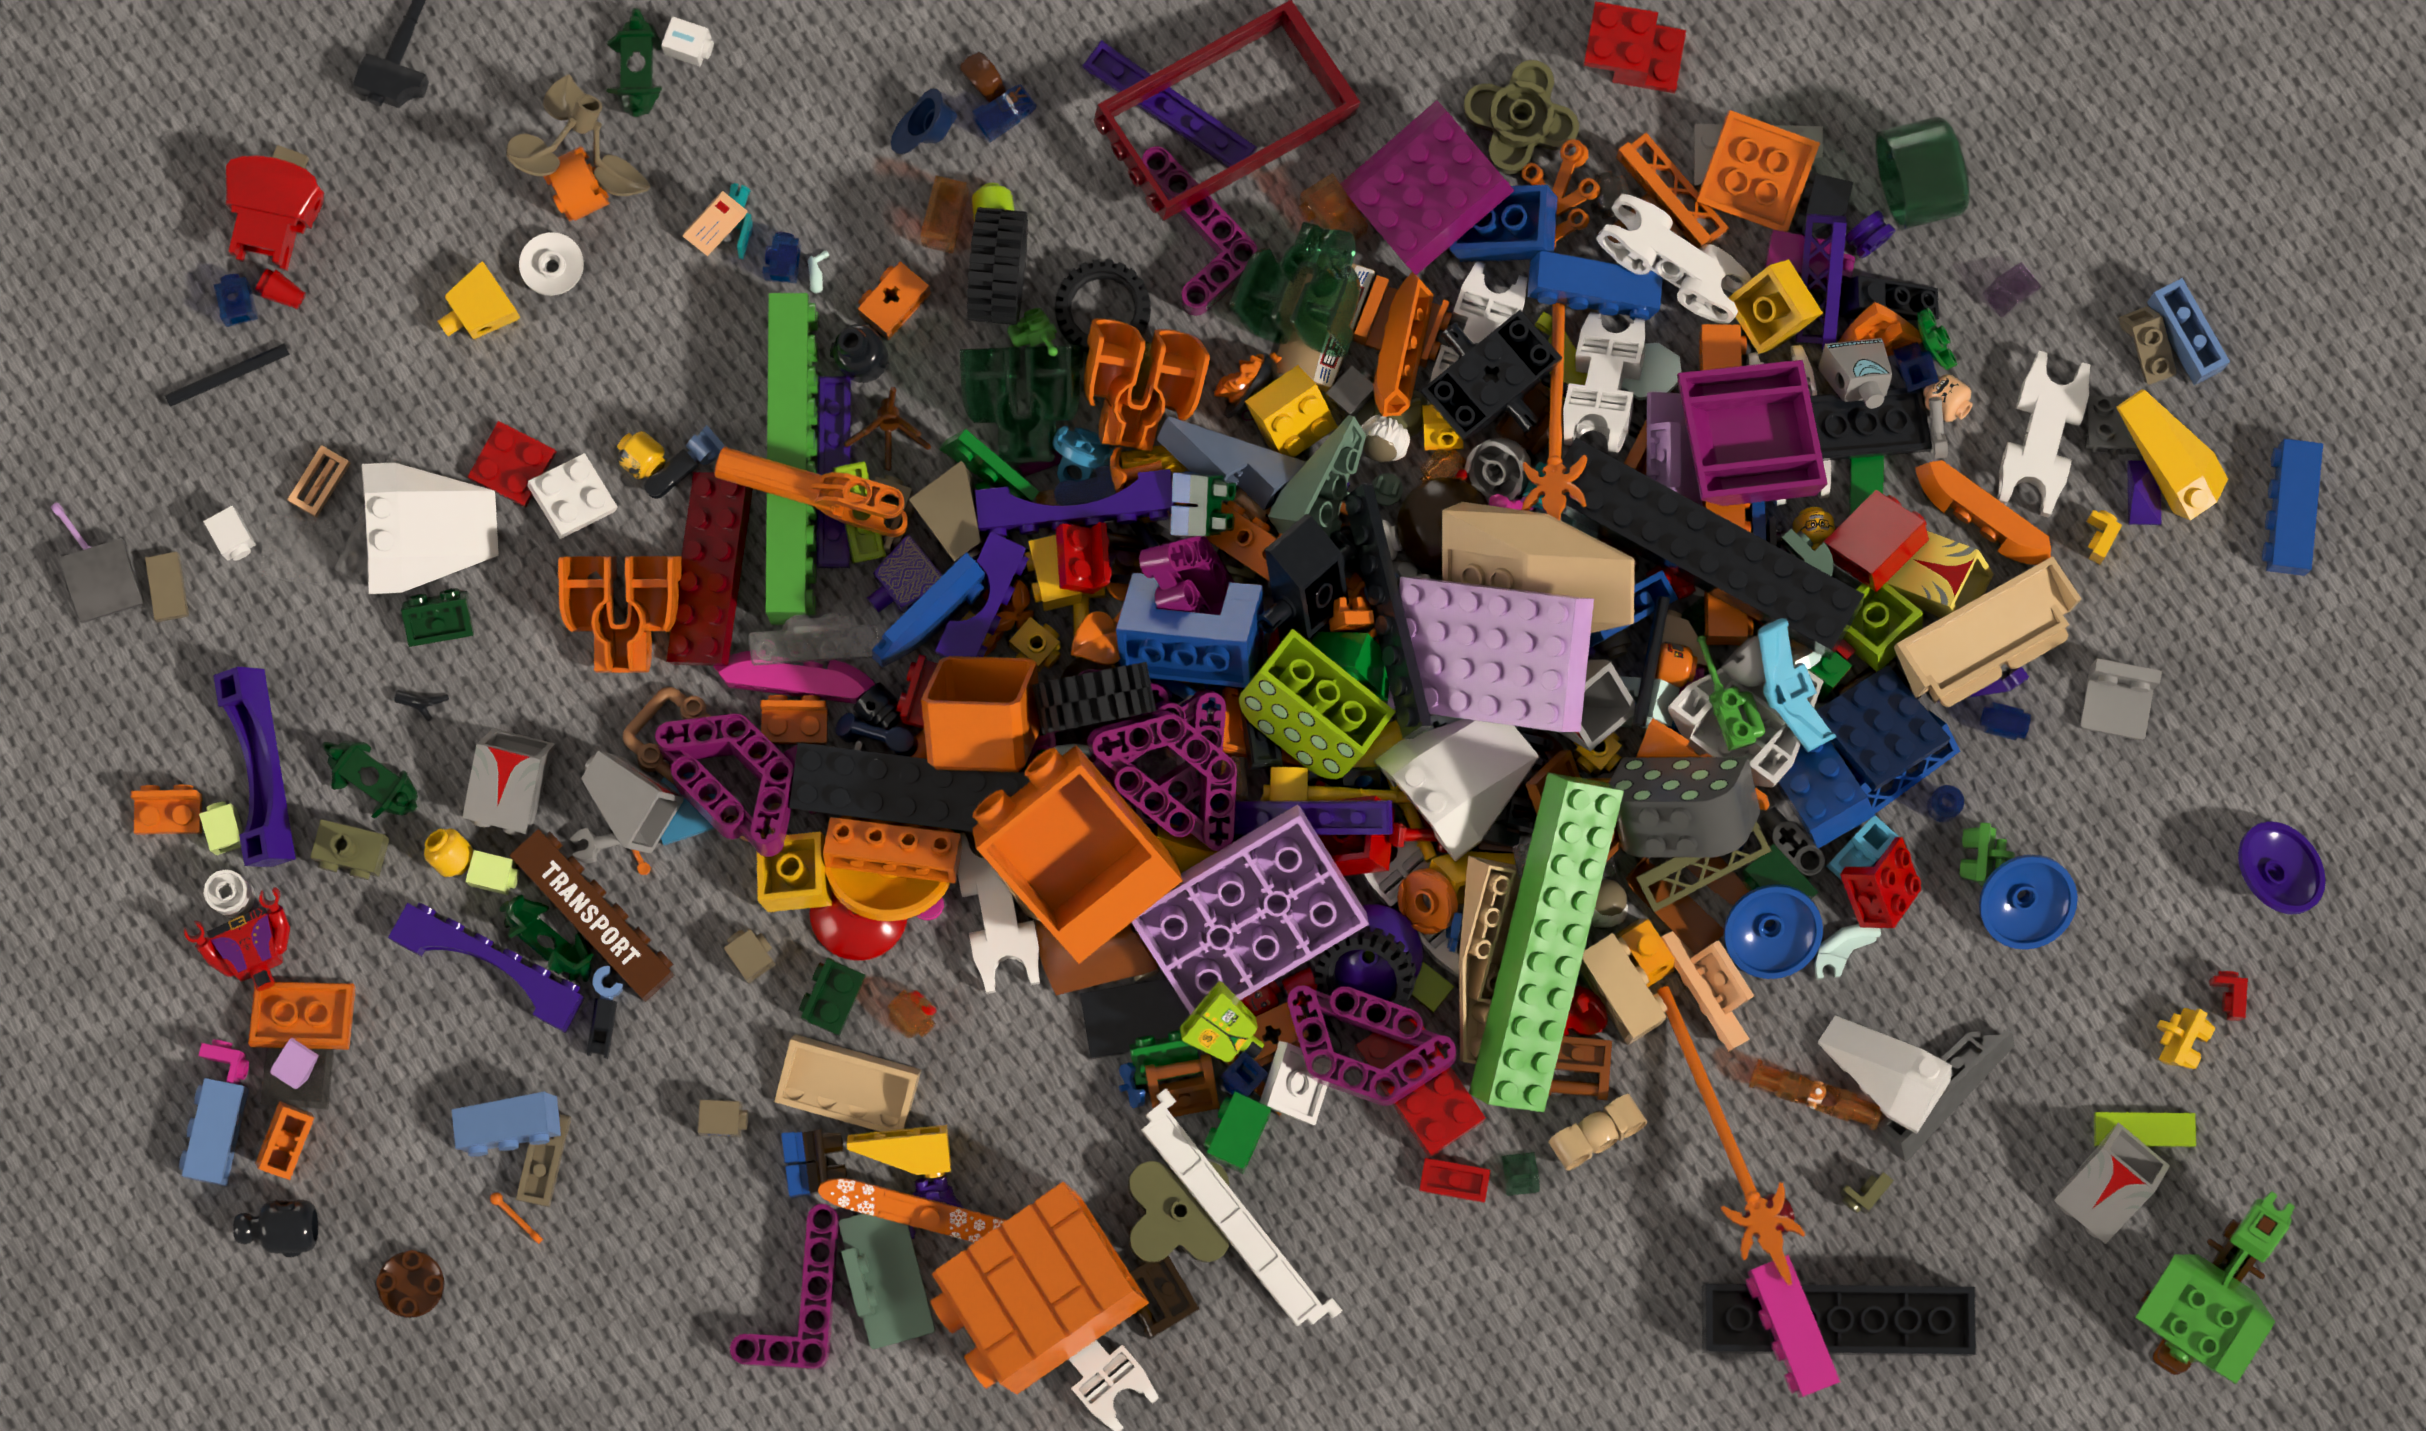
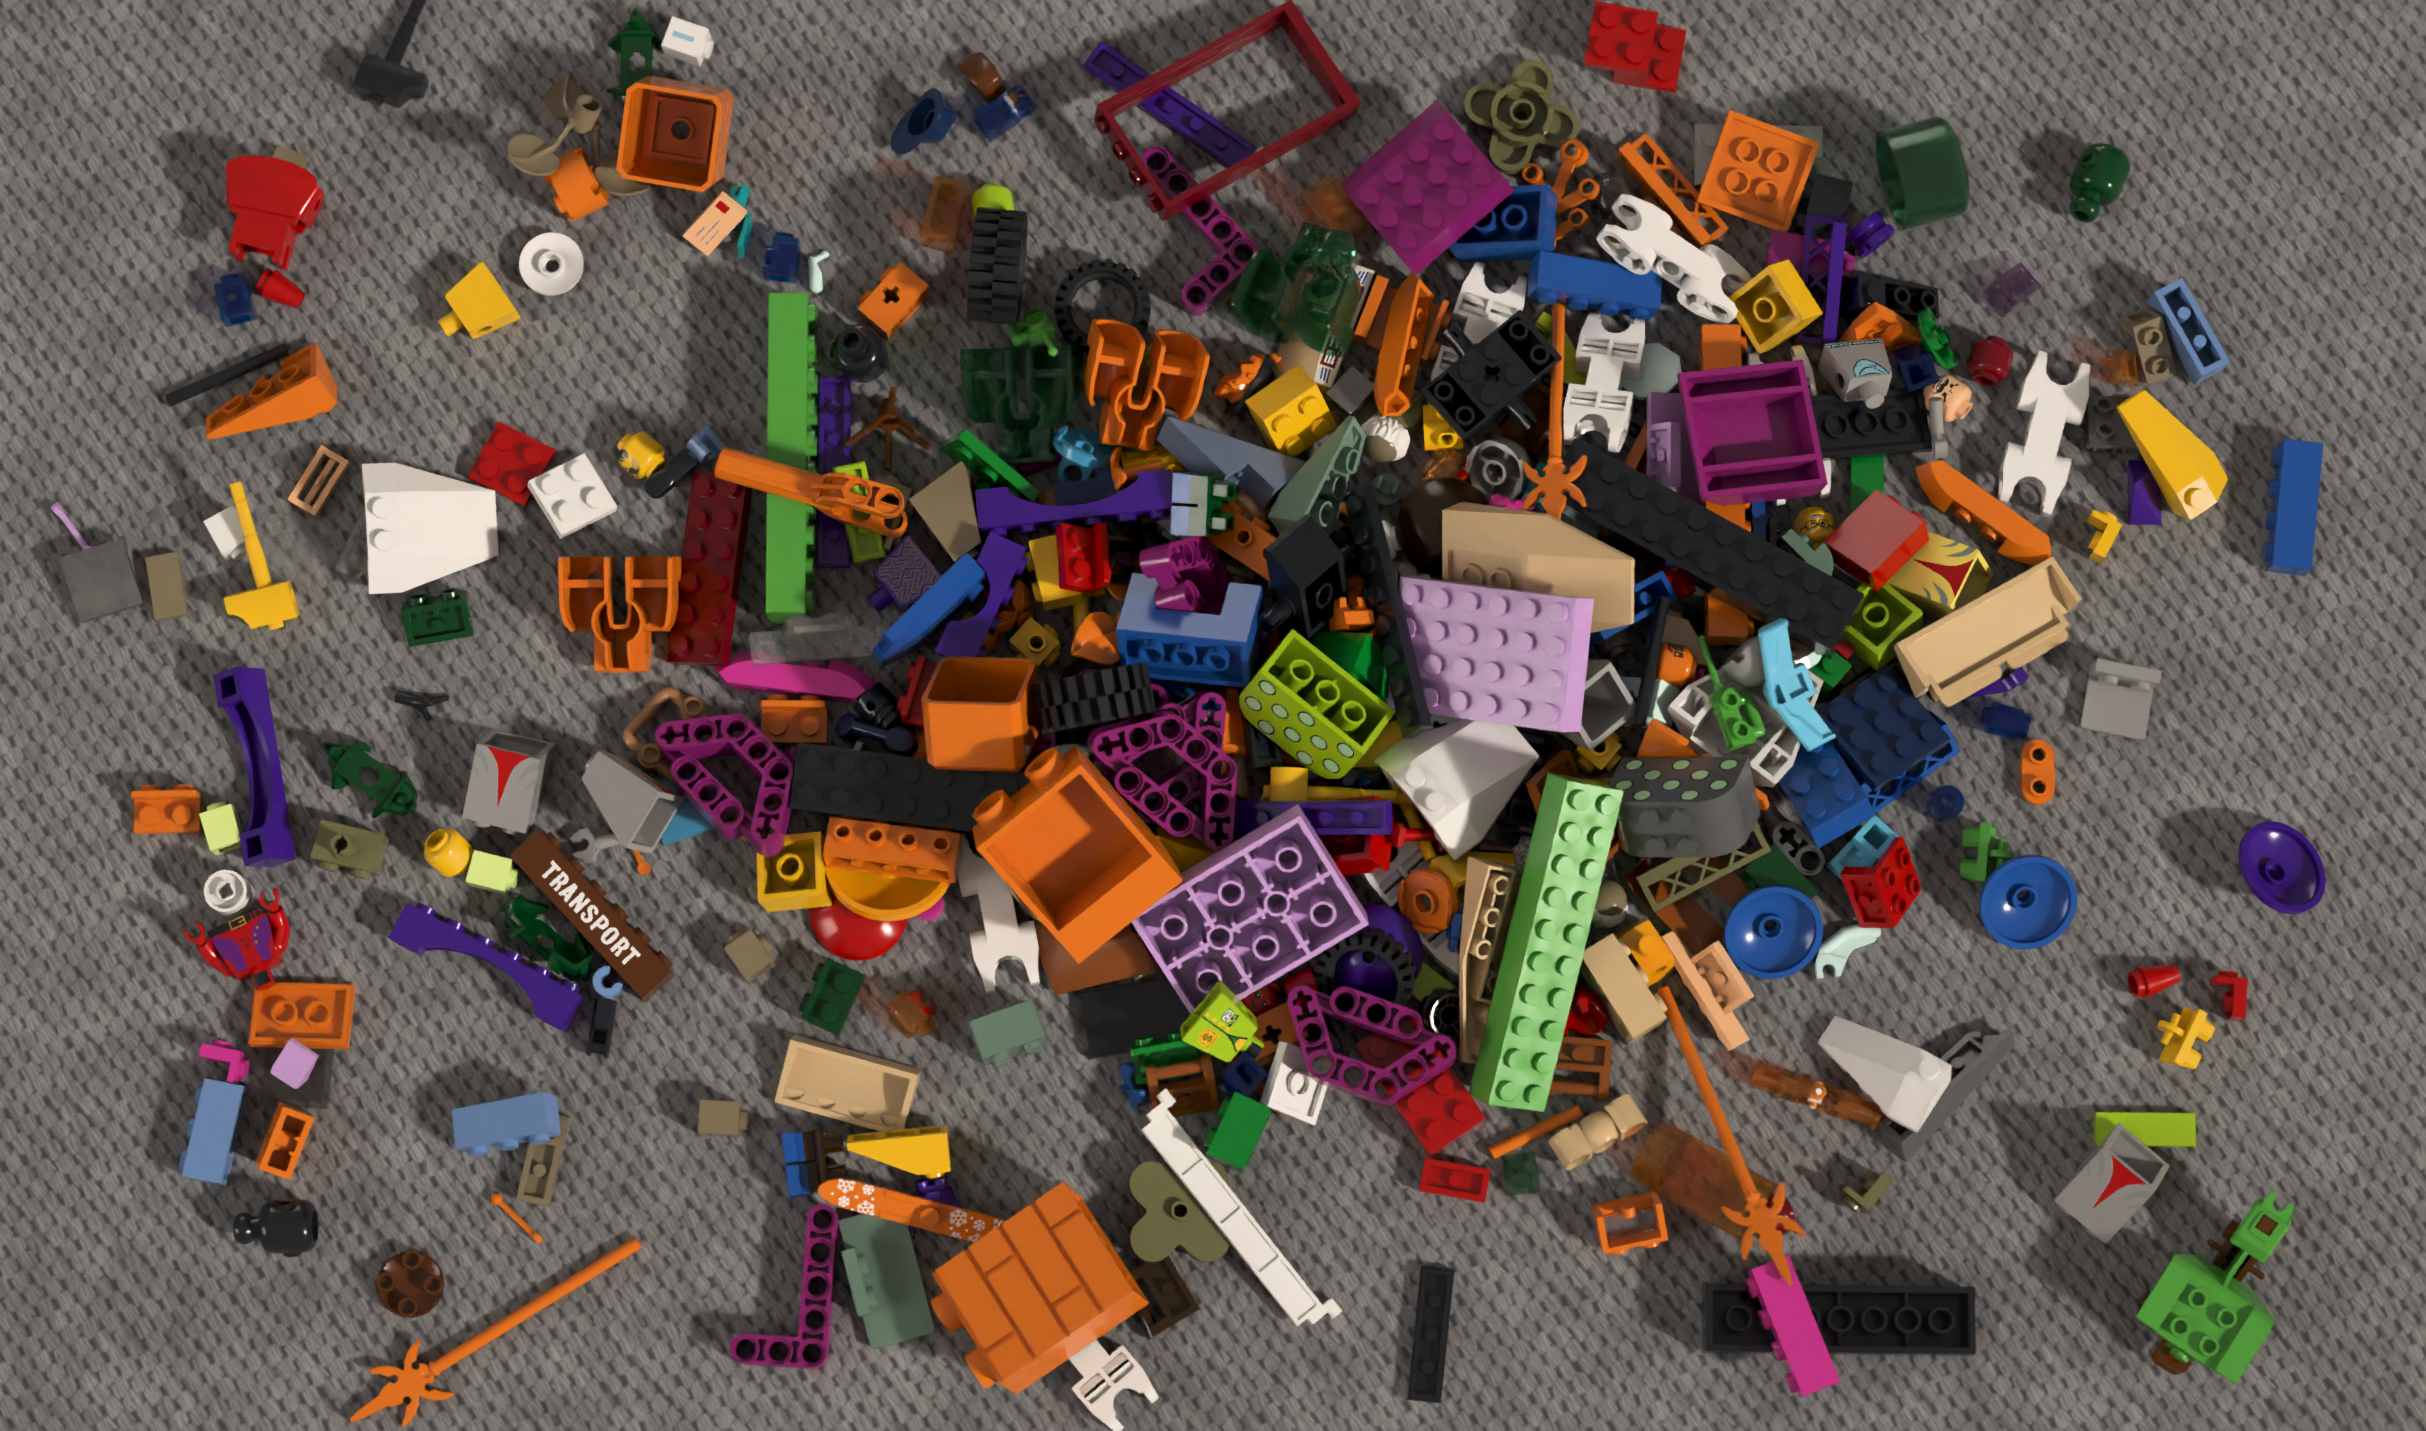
none -> orange wedge [205,342,338,440]
none -> yellow piece [224,481,300,630]
none -> orange piece [350,1237,642,1426]
none -> orange plate [616,76,734,192]
none -> sand green brick [969,999,1047,1068]
none -> black tile [1407,1266,1454,1404]
none -> black wheel [1419,988,1460,1039]
none -> orange bar [1488,1104,1583,1159]
none -> orange window [1591,1191,1668,1255]
none -> clear orange piece [1629,1120,1778,1241]
none -> dark red head [1967,335,2013,386]
none -> orange plate [2020,739,2055,806]
none -> dark green piece [2069,143,2130,223]
none -> clear orange tile [2101,349,2138,388]
none -> red cone [2127,964,2180,999]

